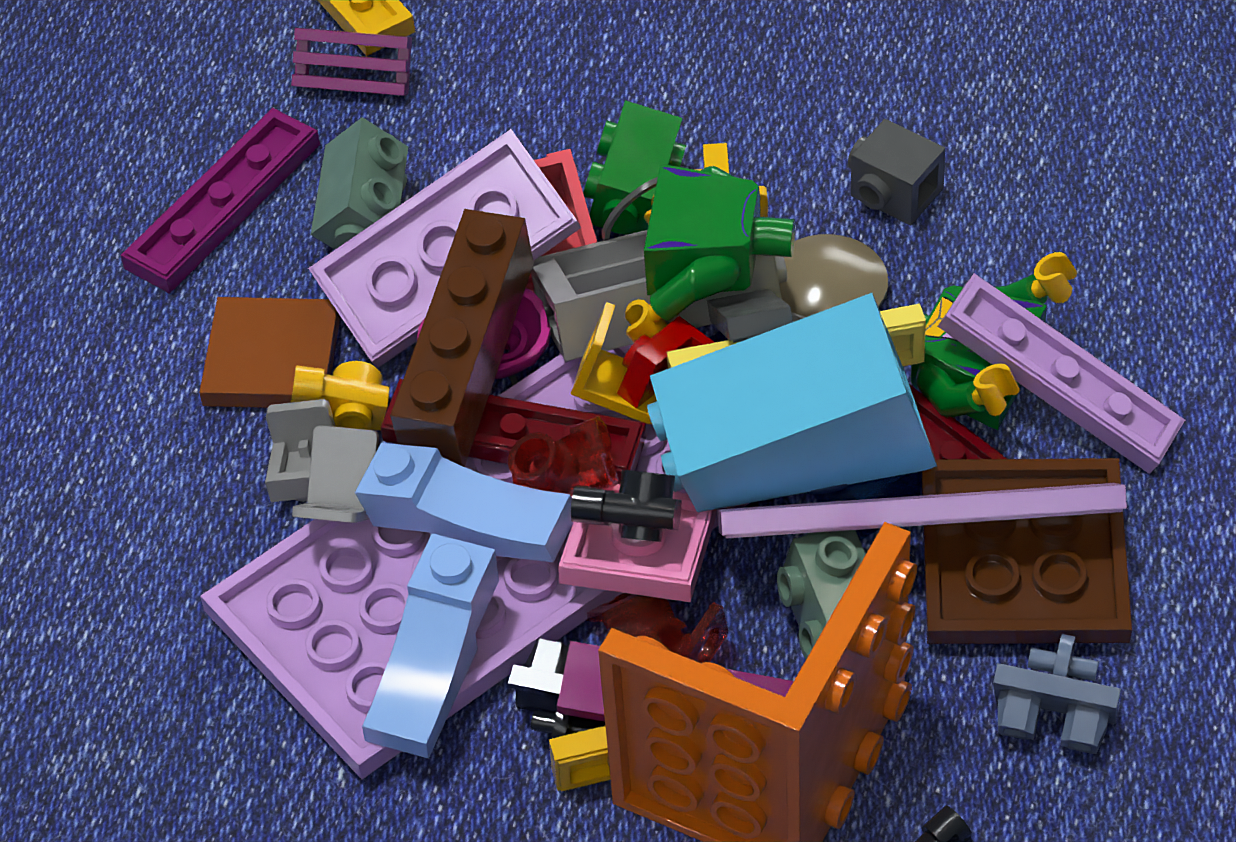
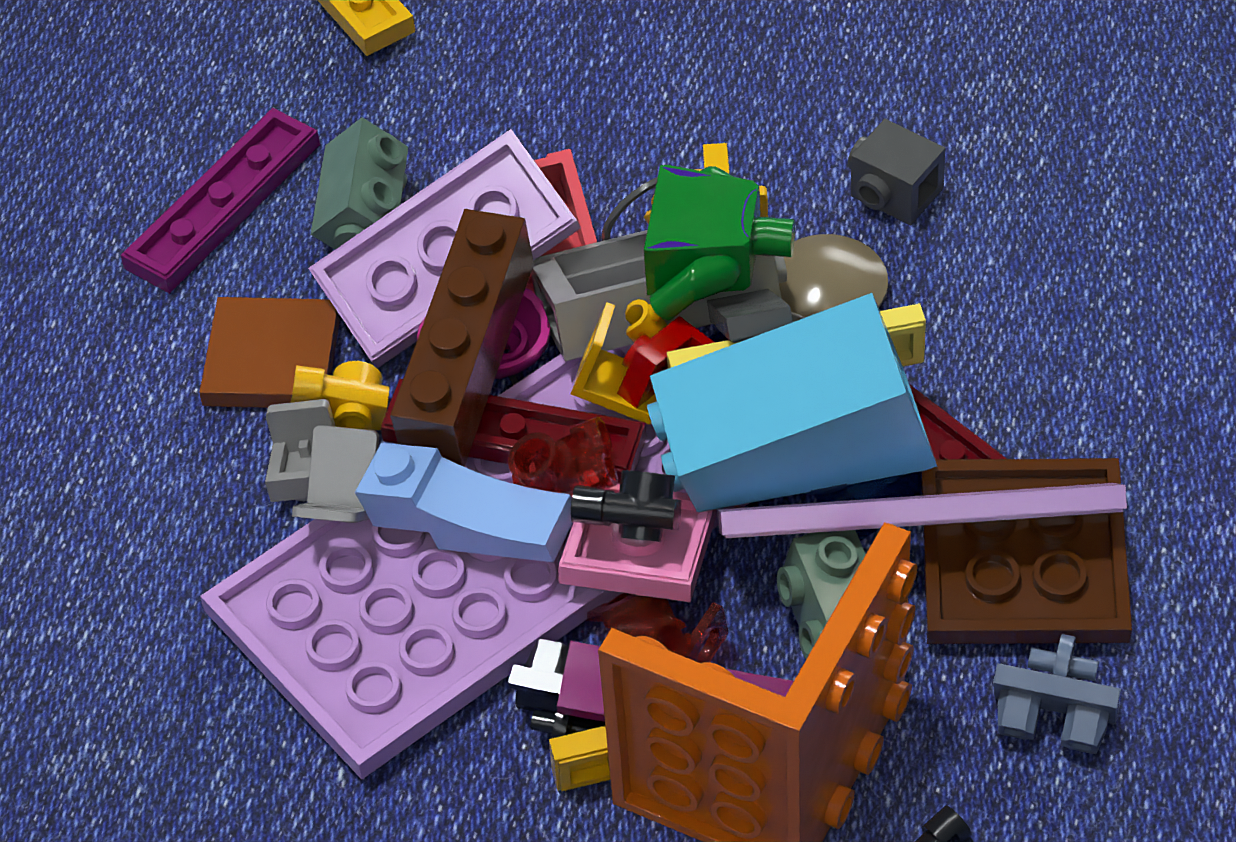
magenta tile [291,28,412,96] -> none
light blue slope [362,533,499,759] -> none
green brick [583,100,687,235] -> none
torso [897,252,1077,430] -> none
lavender tile [937,273,1185,474] -> none

